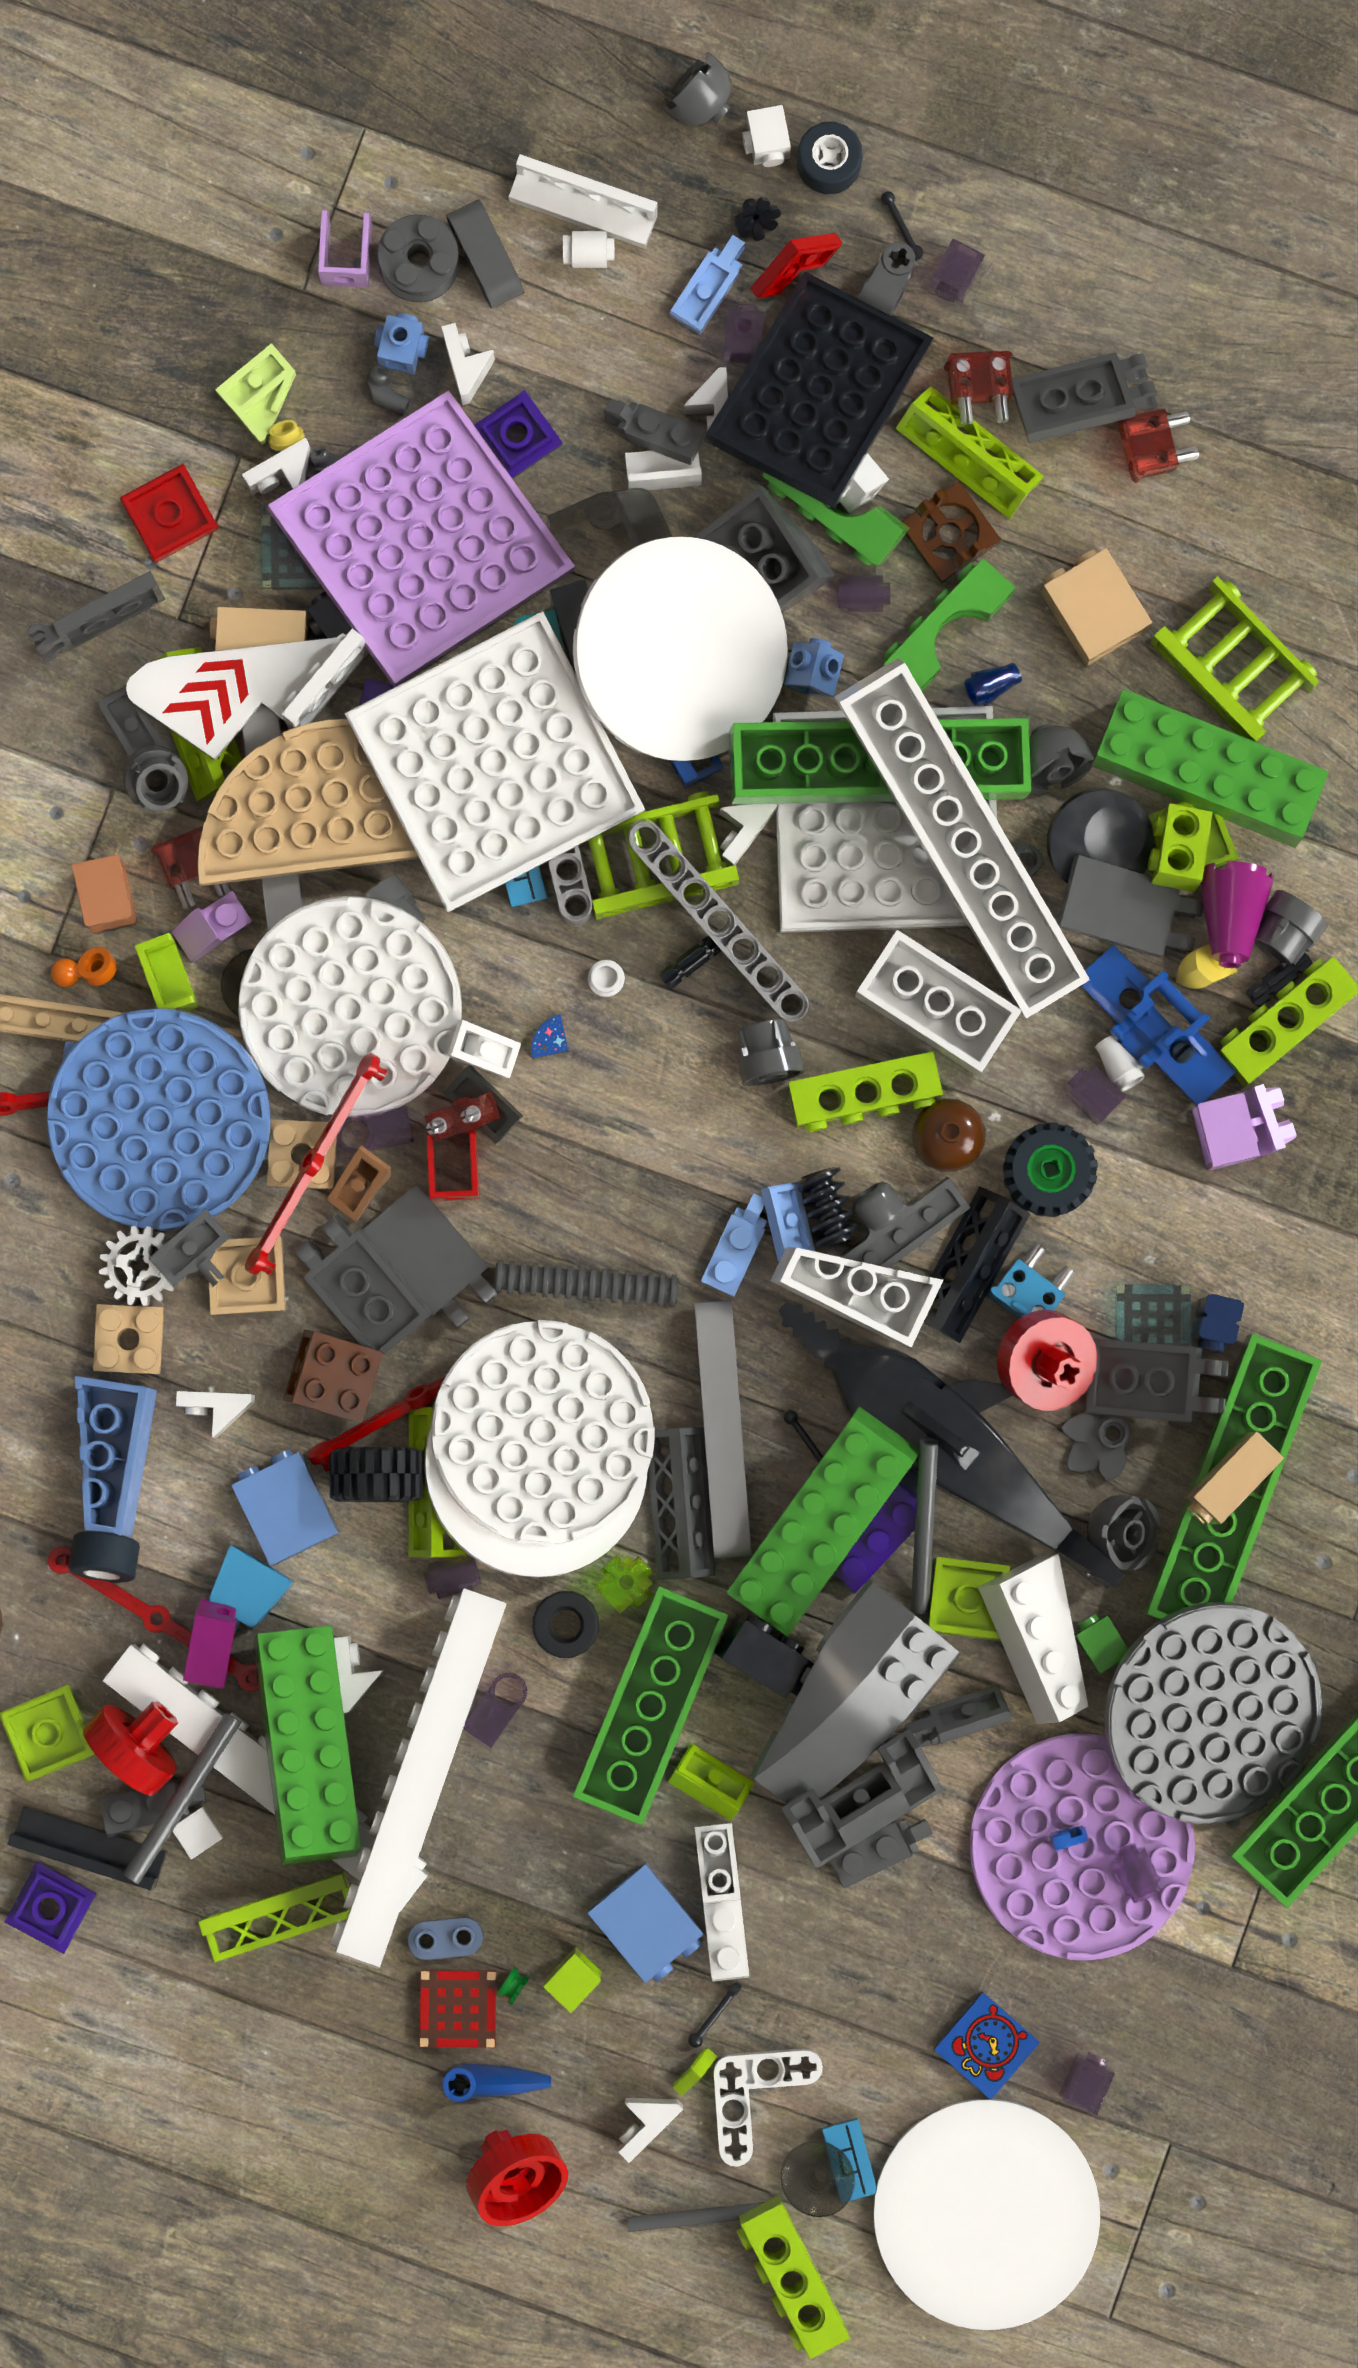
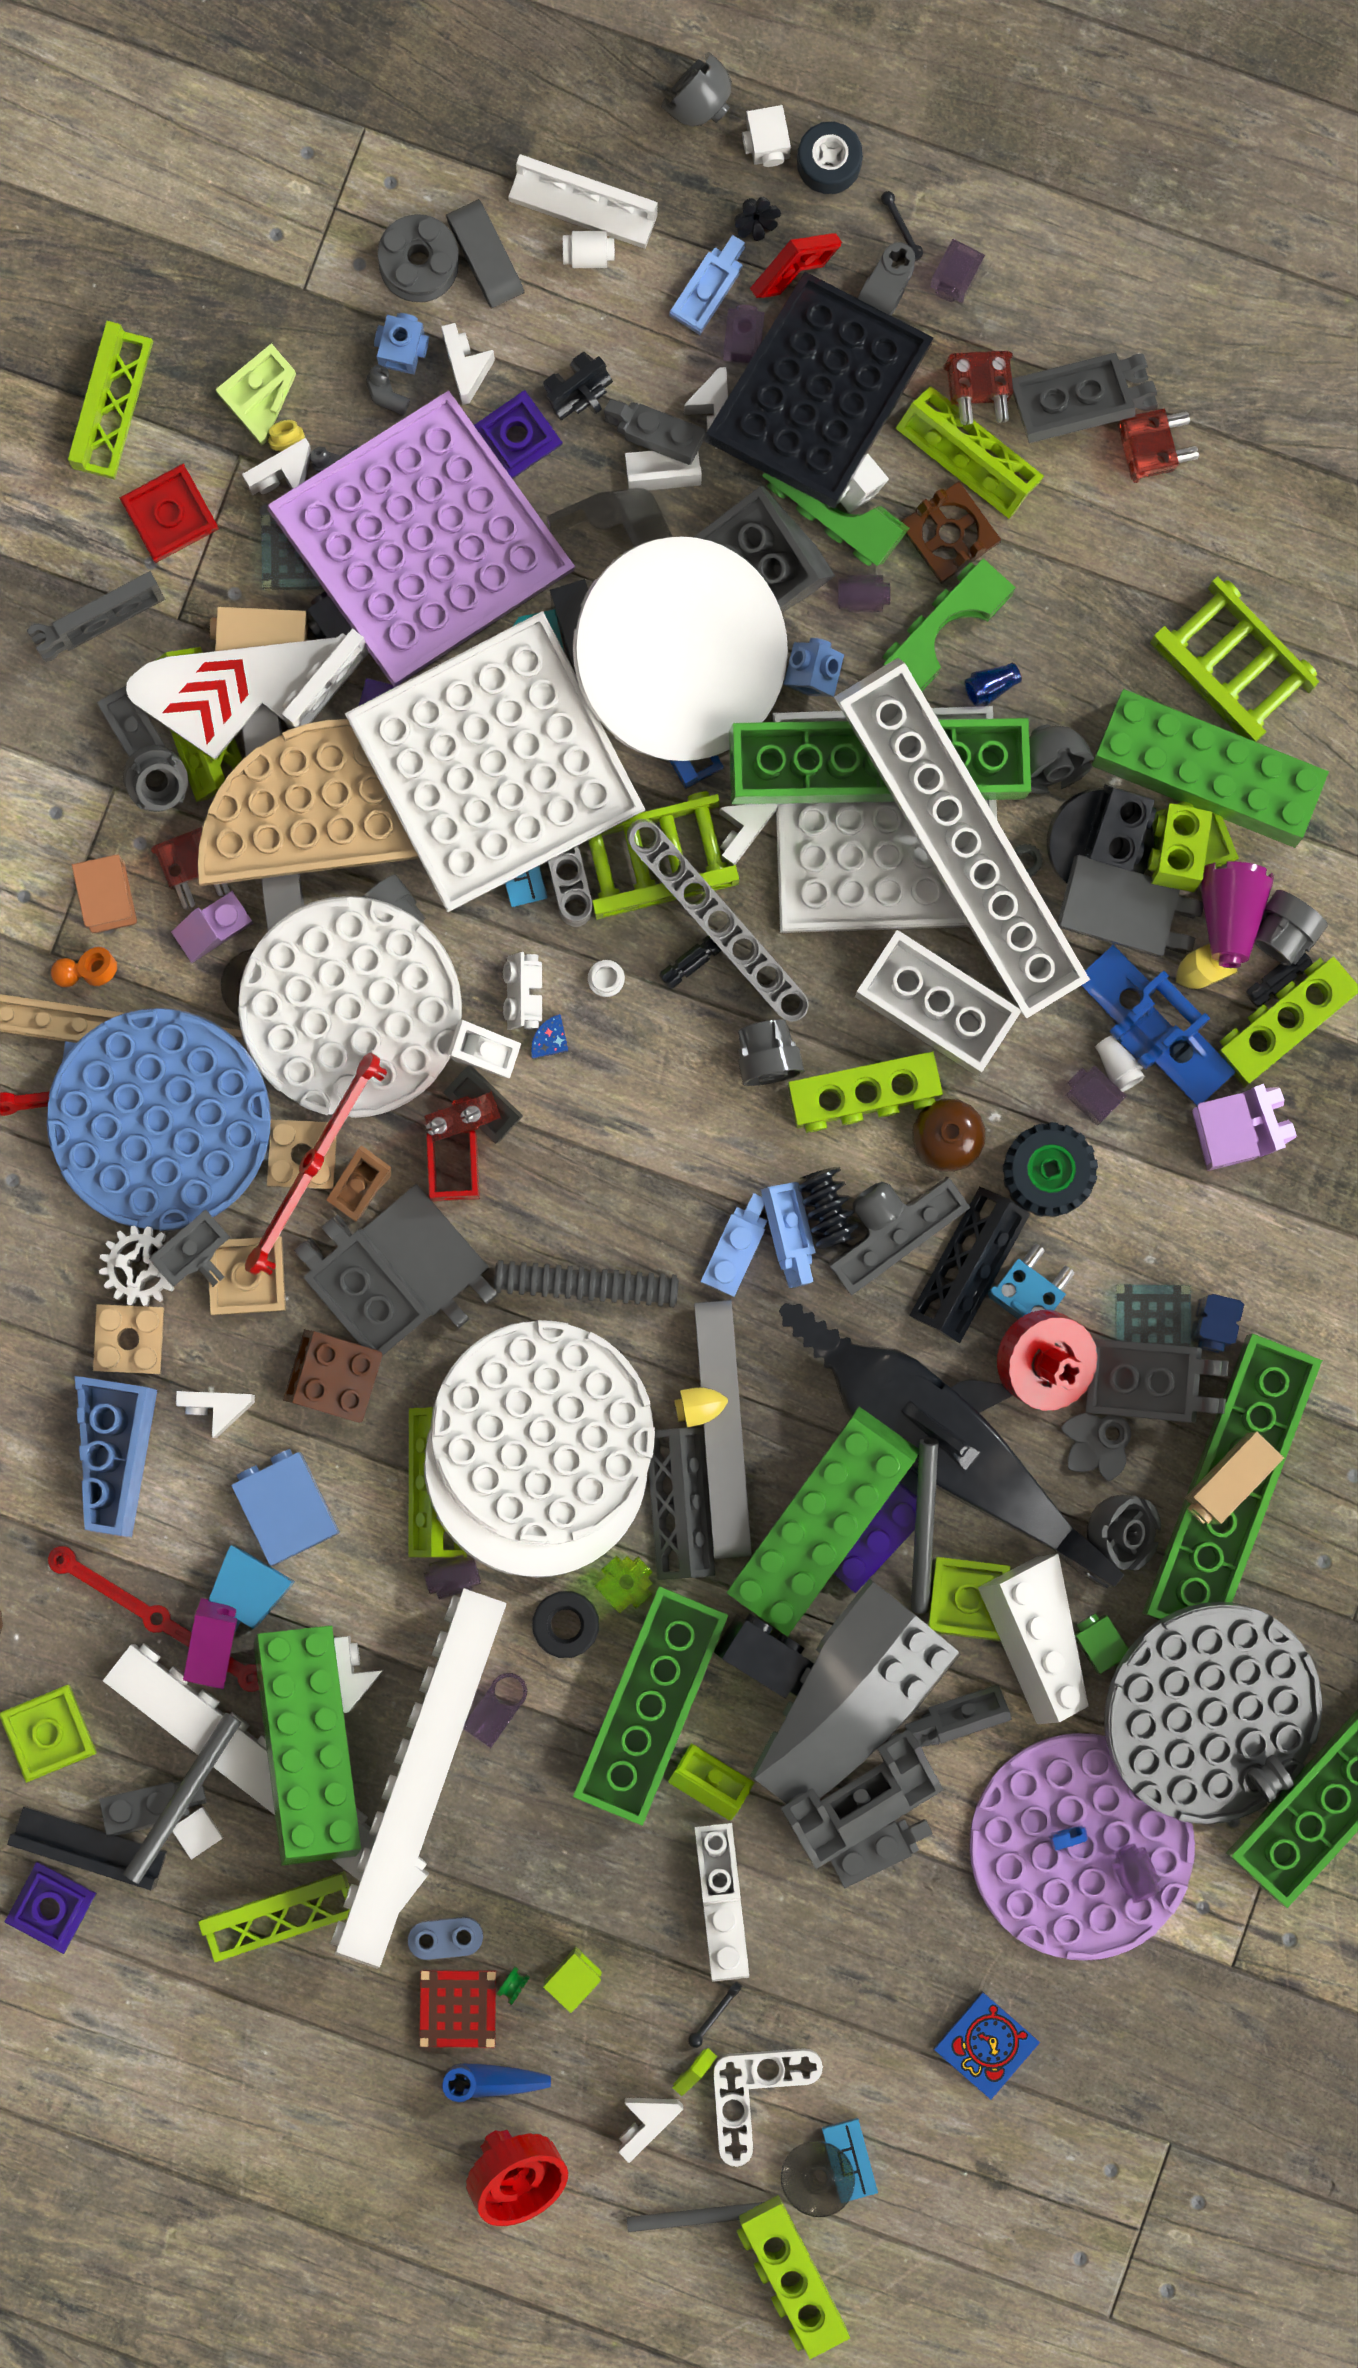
black wheel [69,1531,140,1583] -> none
red piece [83,1701,178,1796] -> none
lime panel [135,933,199,1012] -> none
red piece [307,1375,446,1472] -> none
lavender piece [318,210,372,288] -> none
black tyre [329,1447,423,1502] -> none
clear purple piece [337,1106,414,1154] -> none
medium blue brick [588,1862,703,1984] -> none
white wedge [770,1247,943,1347] -> none
black hinge [784,1410,823,1462] -> none
white tile [873,2098,1100,2330] -> none
tan brick [1041,548,1153,667] -> none
clear purple brick [1059,2051,1115,2115] -> none
none -> lime fence [68,321,153,480]
none -> white hinge [503,952,542,1030]
none -> black hips [543,352,613,421]
none -> light yellow plate [674,1388,728,1428]
none -> black brick [1082,784,1156,871]
none -> dark grey wheel [1247,1755,1294,1803]

